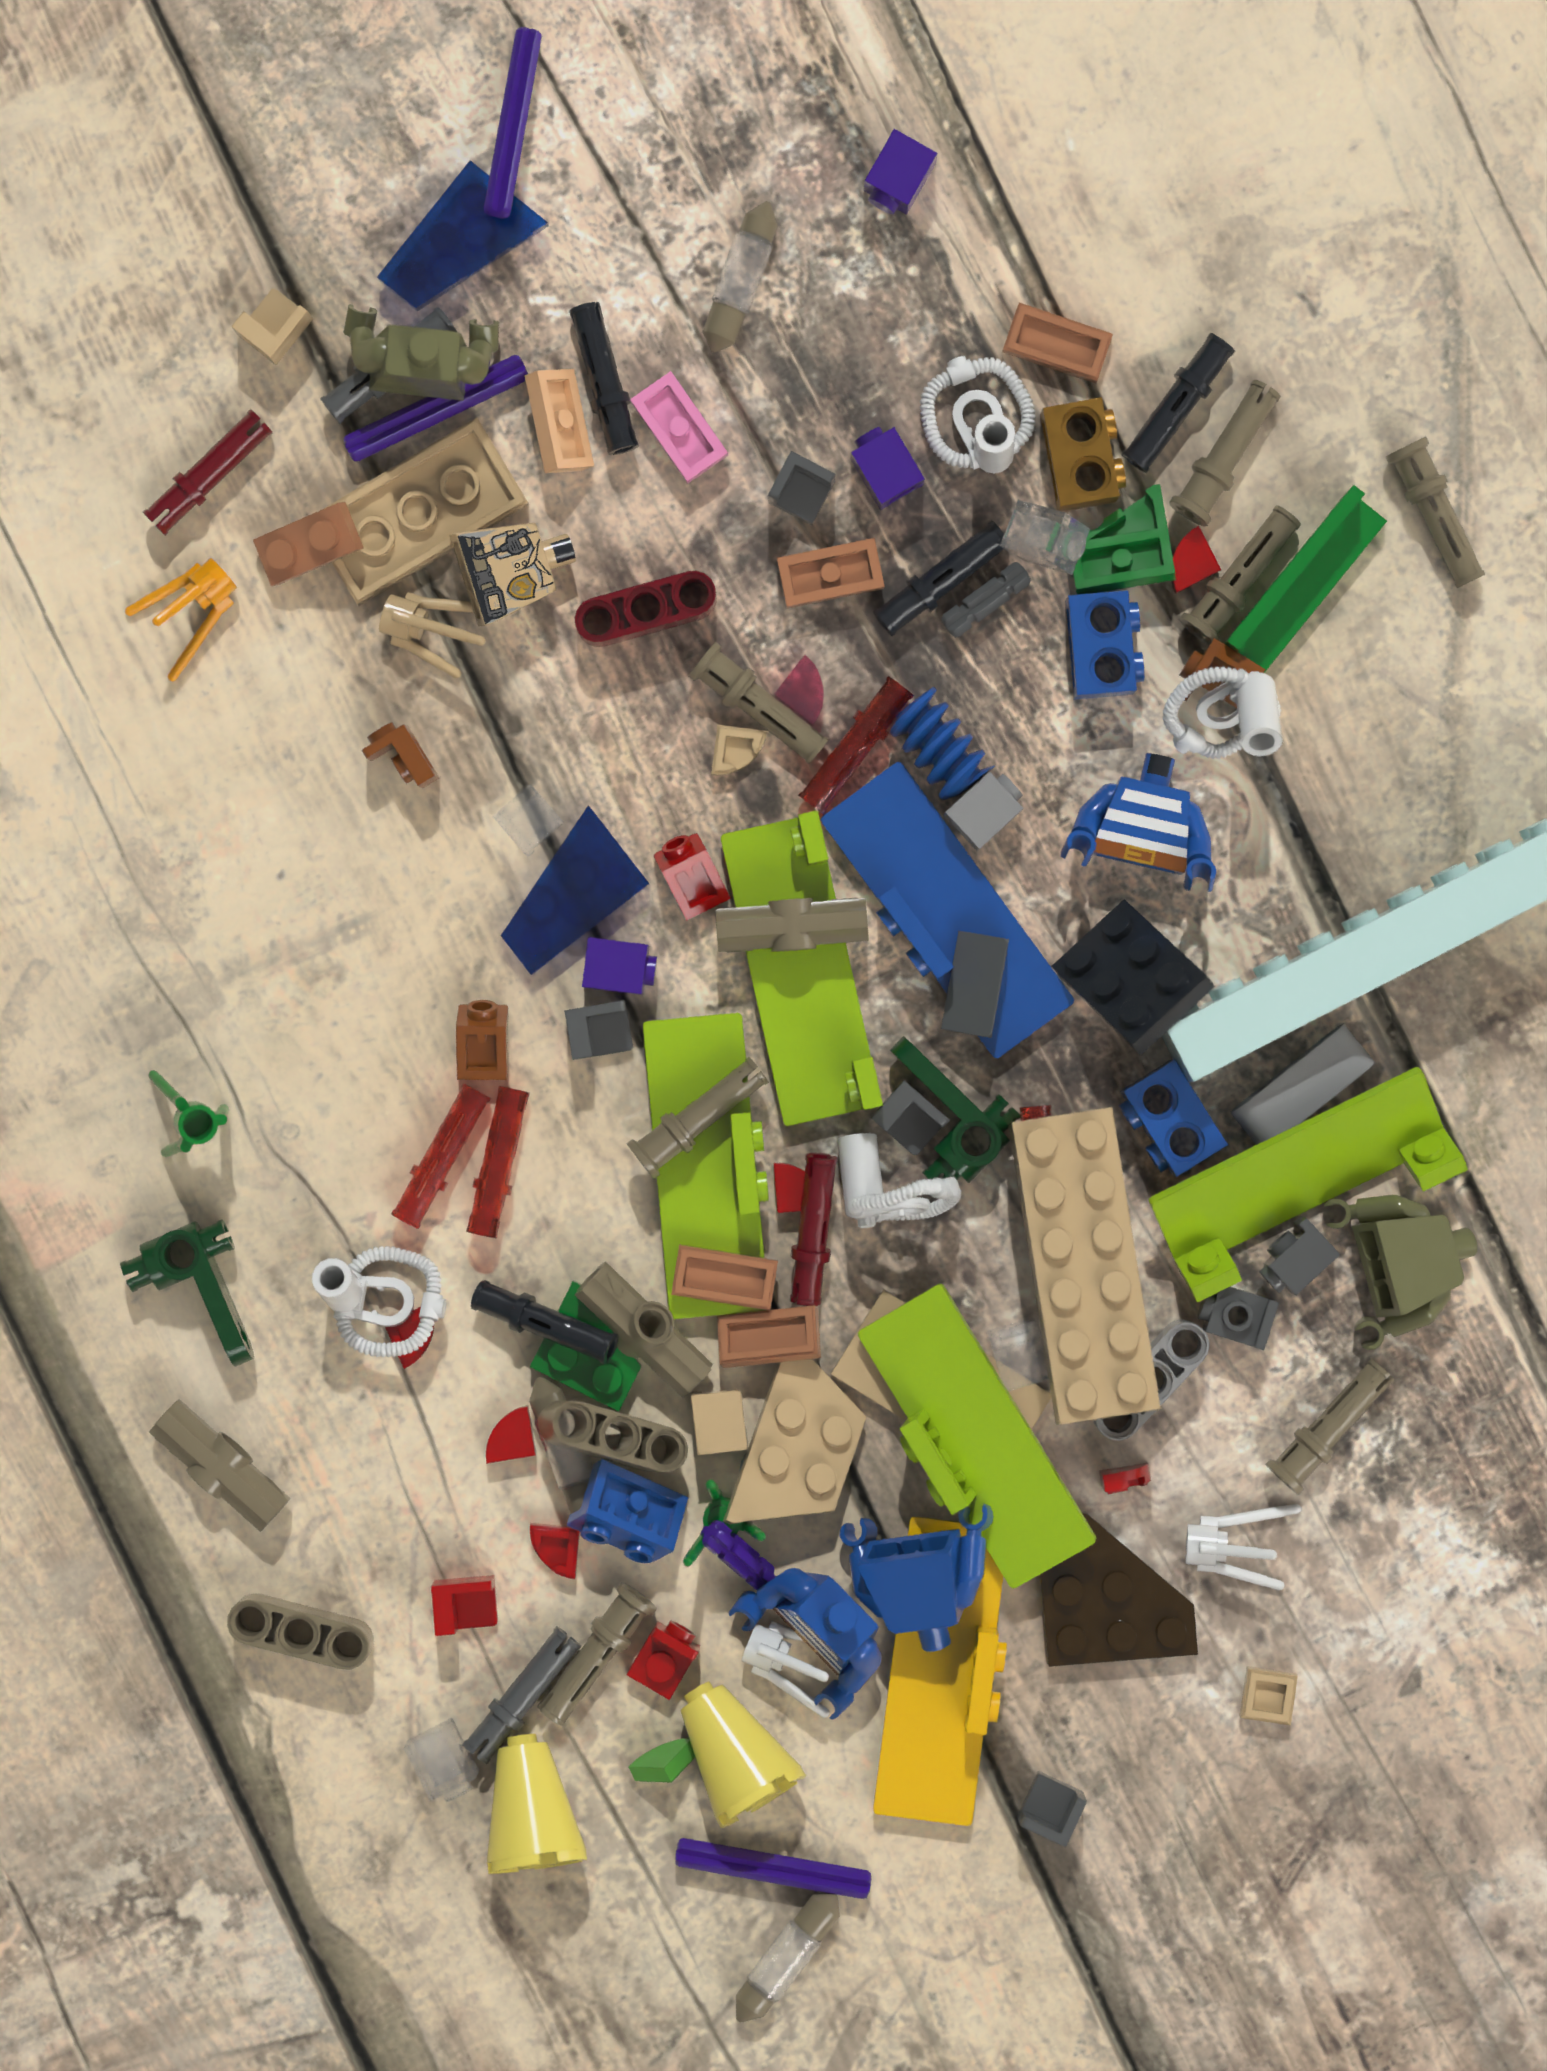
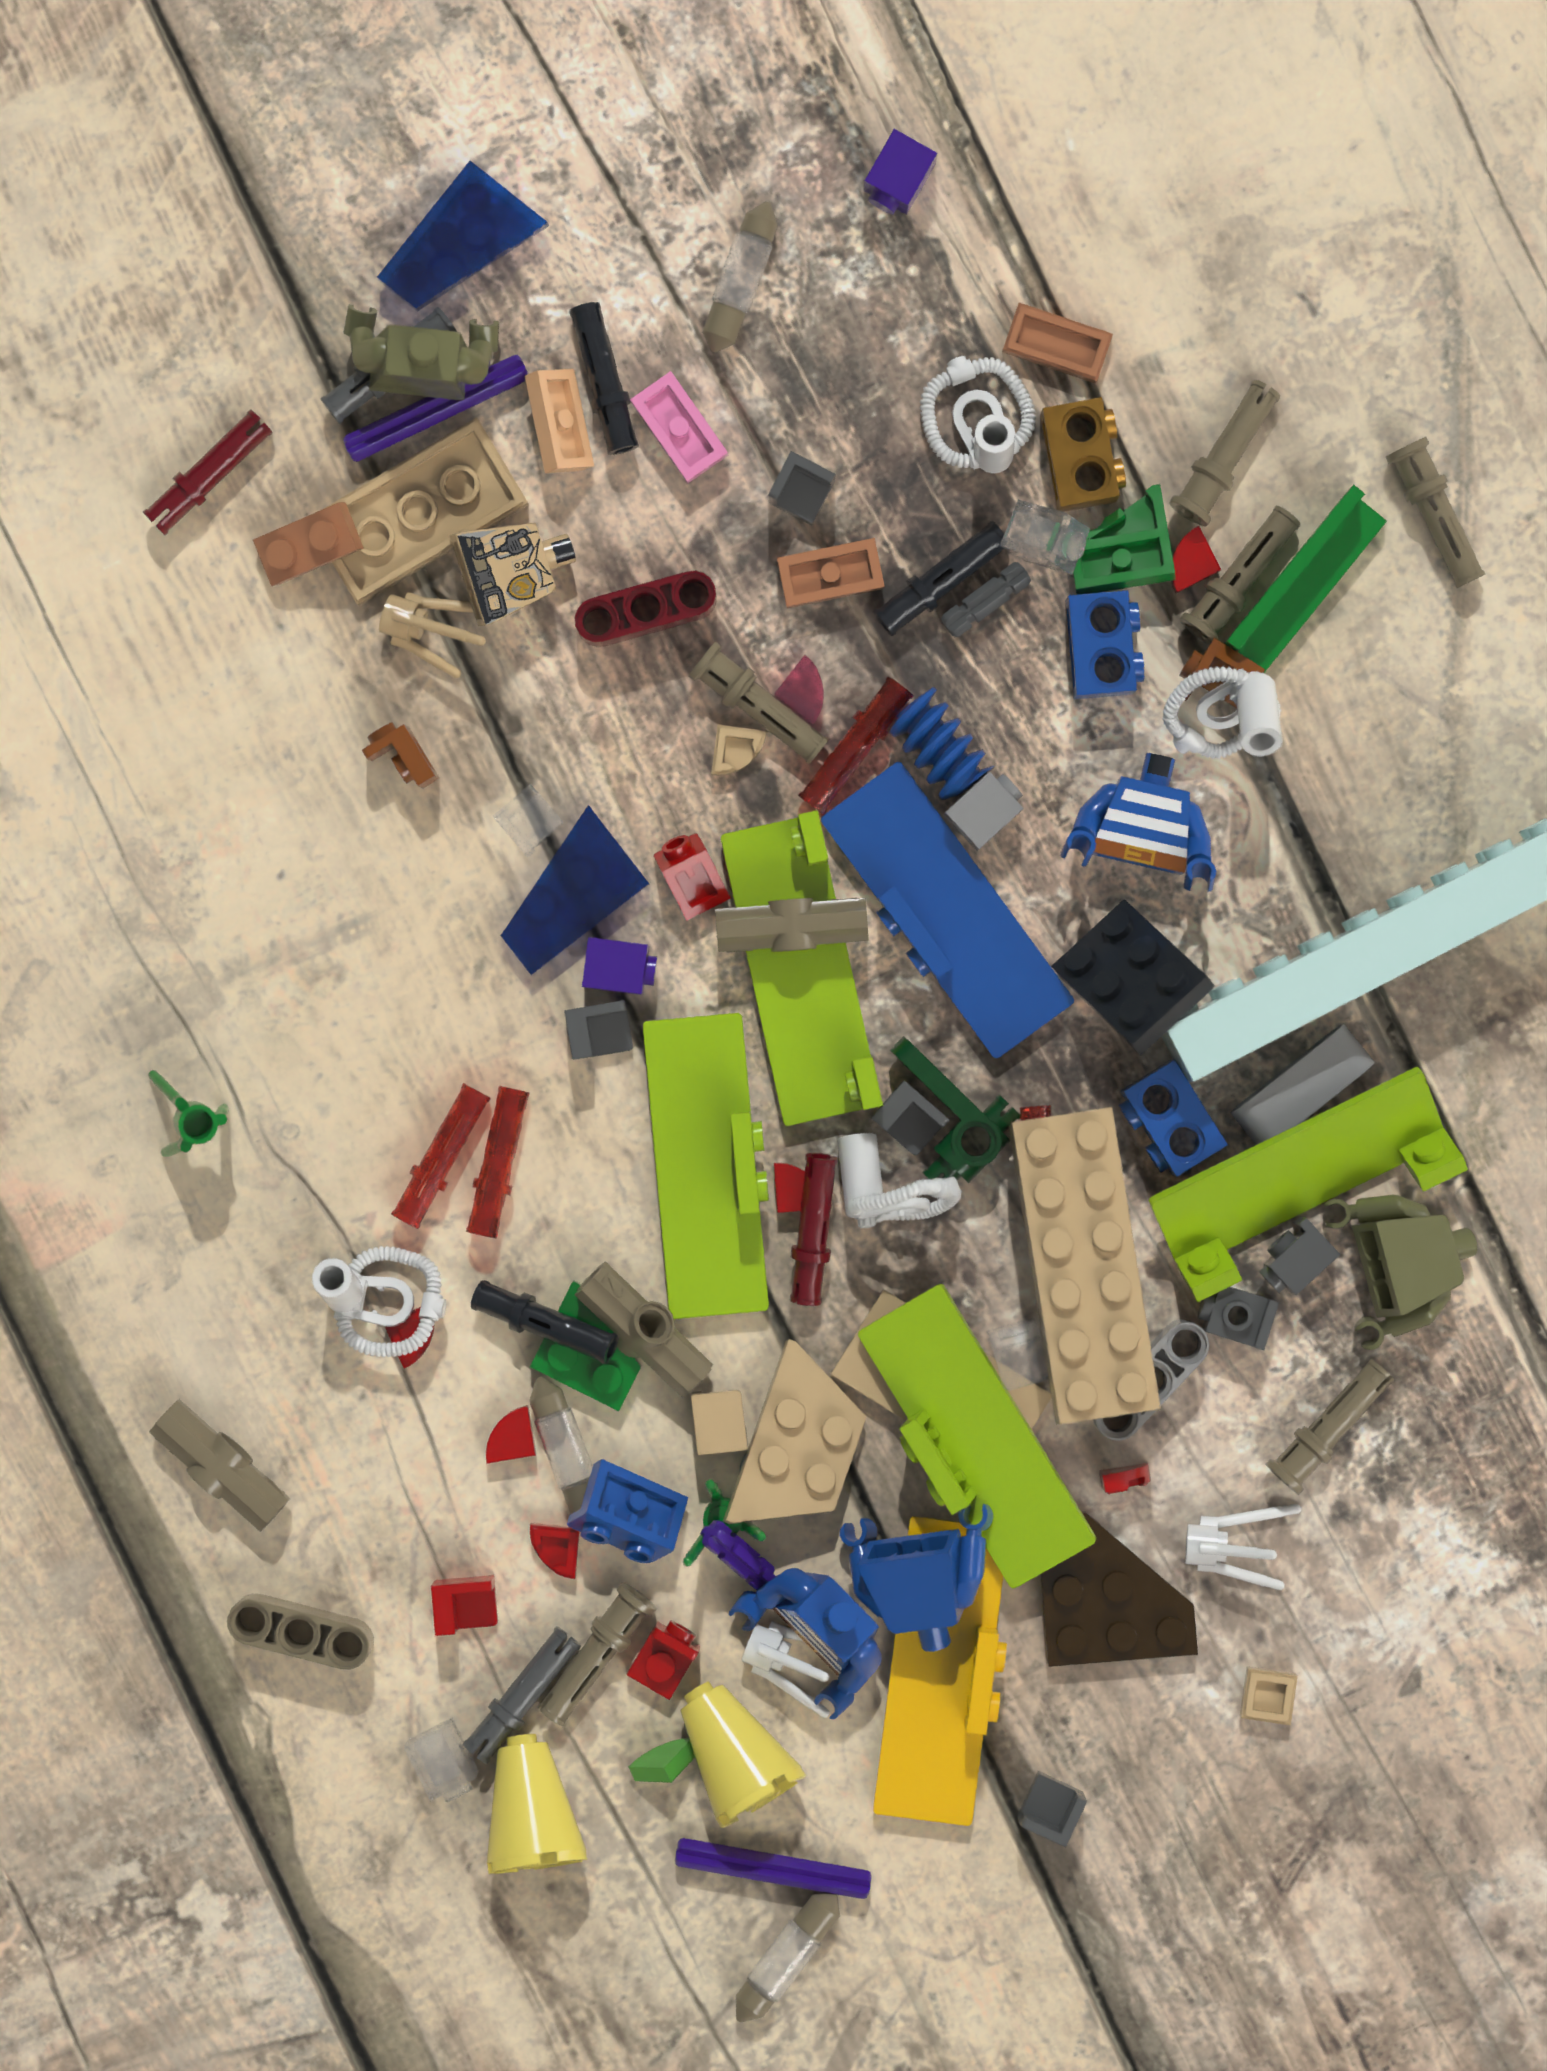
dark green piece [120,1219,254,1367] -> none
light orange plant [125,558,237,682] -> none
tan panel [231,289,313,365] -> none
dark orange bracket [456,1000,508,1080] -> none
dark purple axle [484,27,542,219] -> none
dark tan beam [538,1400,688,1472] -> none
dark tan pin [627,1057,769,1179] -> none
nougat tile [671,1244,778,1310] -> none
nougat tile [717,1305,821,1368] -> none
dark purple brick [850,427,925,510] -> none
dark grey slope [941,931,1009,1038] -> none
black pin [1121,333,1235,473] -> none

